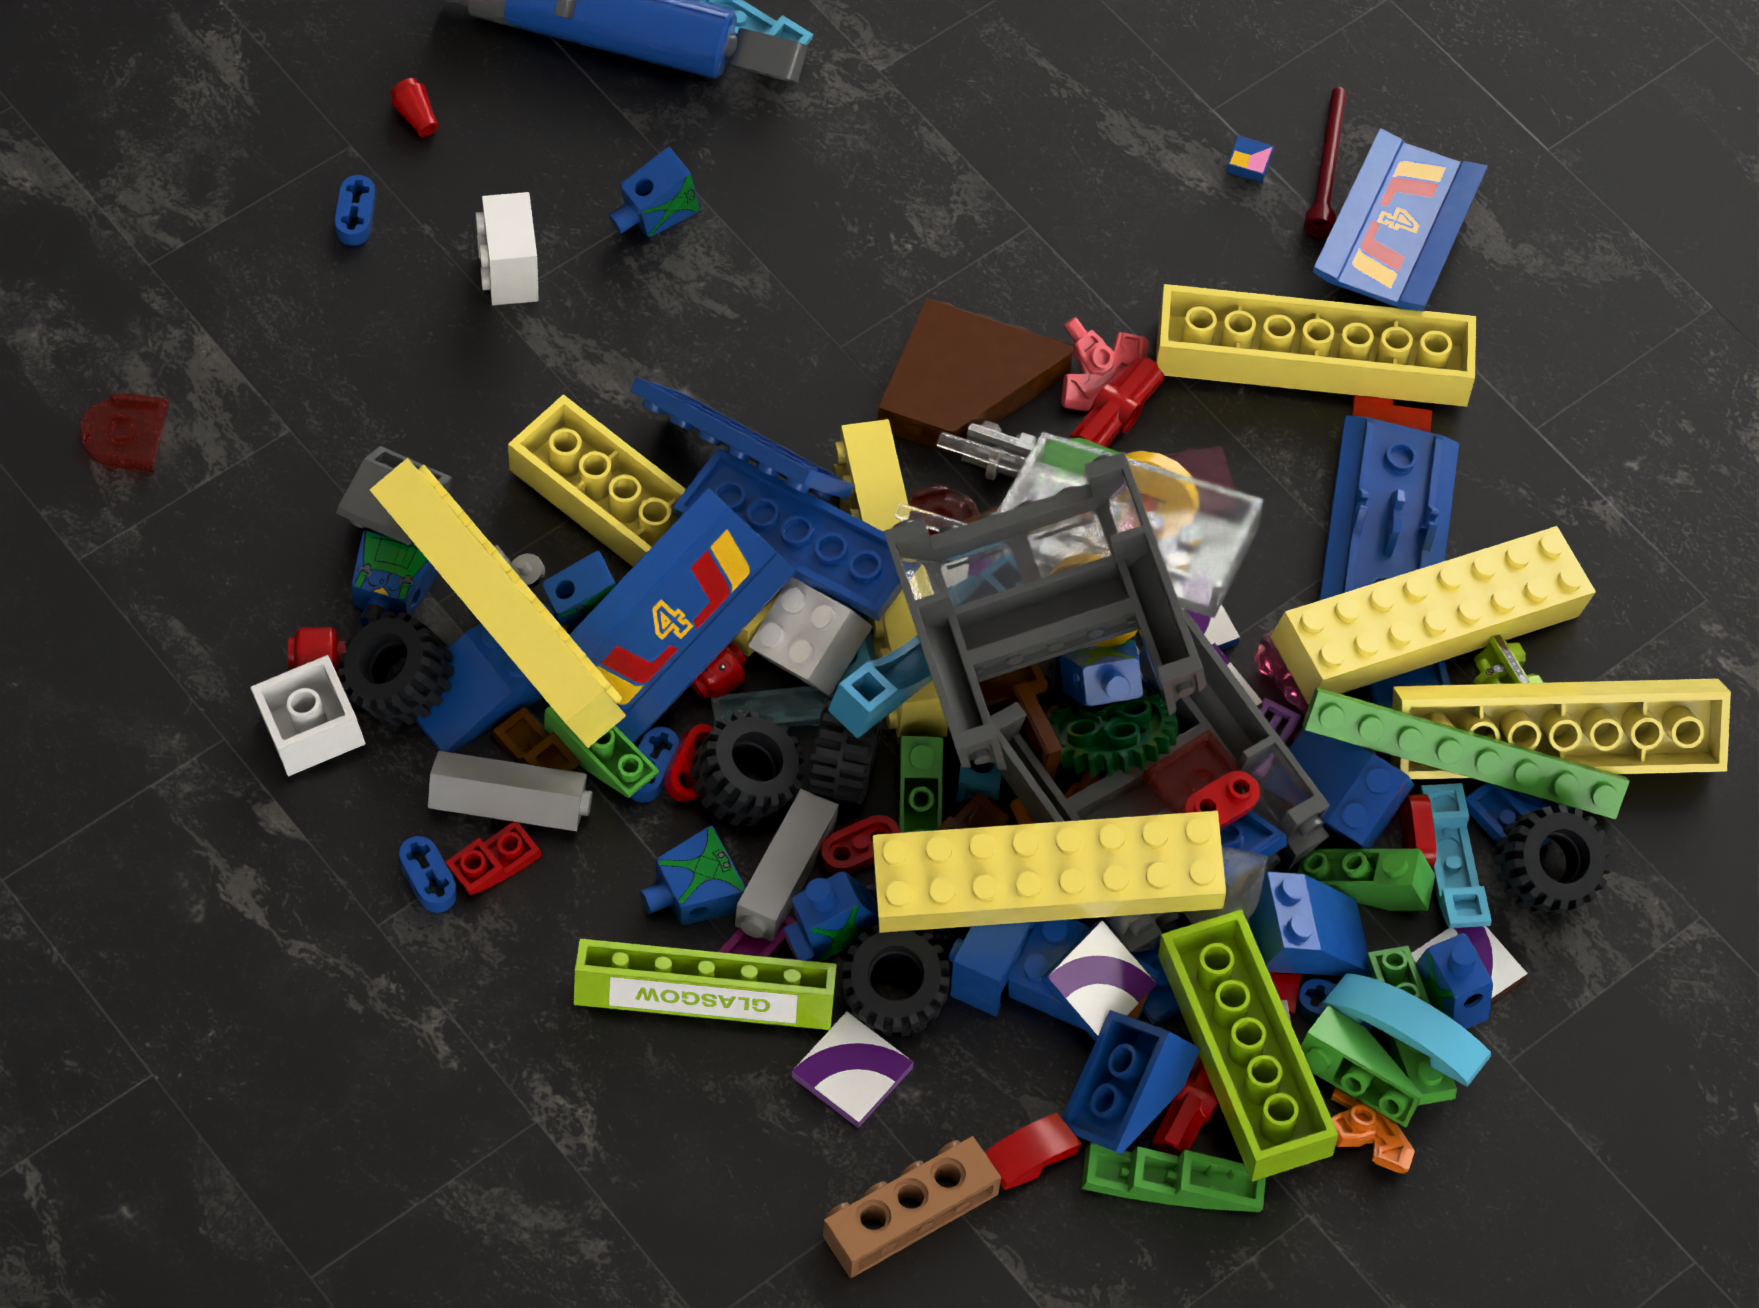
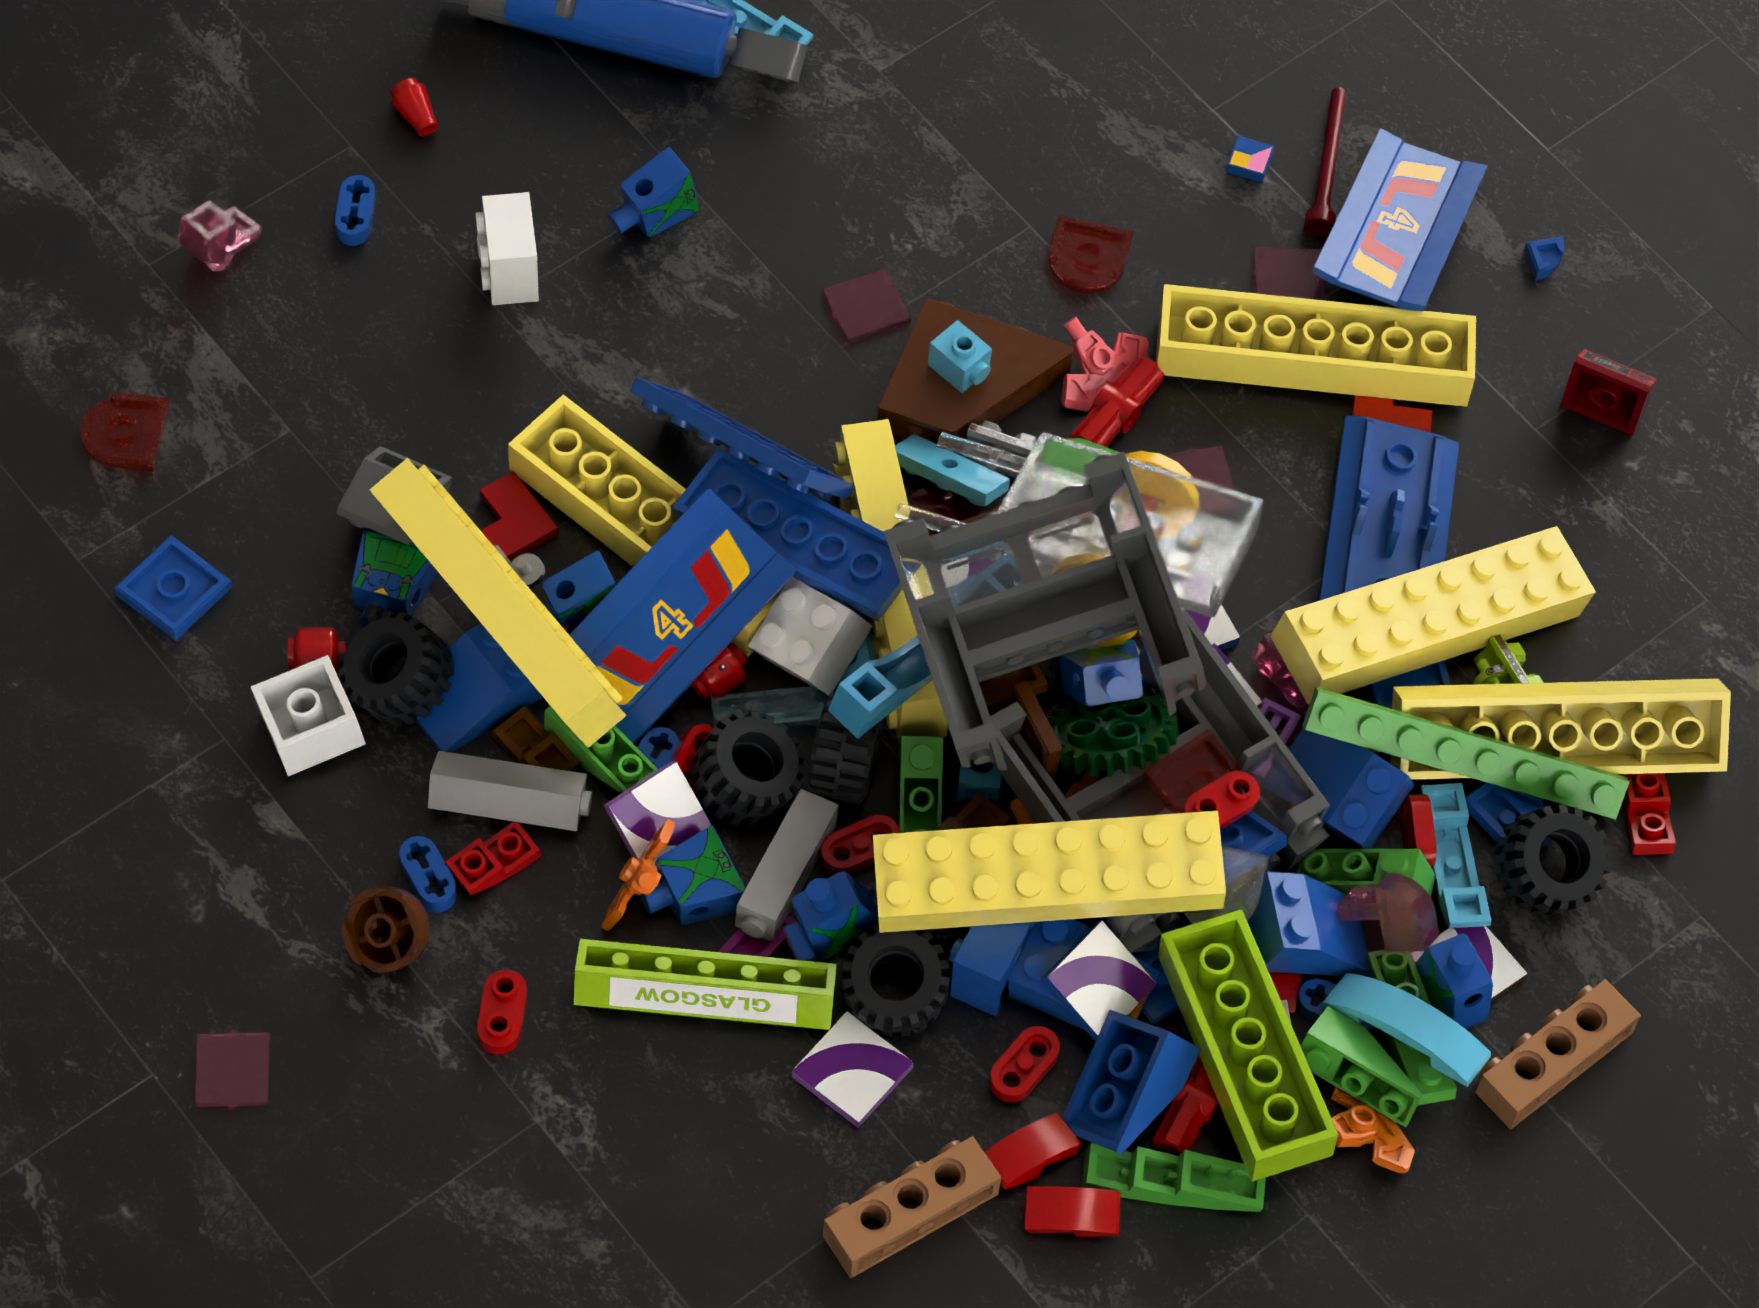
none -> blue tile [115,535,232,641]
none -> clear pink brick [179,200,262,272]
none -> clear pink piece [195,1029,270,1110]
none -> reddish brown cylinder [341,886,430,973]
none -> red plate [477,970,527,1054]
none -> red tile [480,471,558,562]
none -> orange piece [602,819,675,931]
none -> tile [603,761,712,866]
none -> clear pink piece [823,269,911,343]
none -> medium azure tile [895,434,1010,506]
none -> medium azure brick [928,320,992,393]
none -> red plate [990,1026,1060,1103]
none -> red slope [1025,1186,1121,1237]
none -> clear red tile [1049,215,1134,293]
none -> clear pink piece [1251,247,1326,301]
none -> clear pink brick [1338,873,1440,952]
none -> medium nougat brick [1475,979,1641,1130]
none -> blue tile [1524,236,1564,281]
none -> dark red slope [1560,349,1657,436]
none -> red slope [1622,773,1676,855]

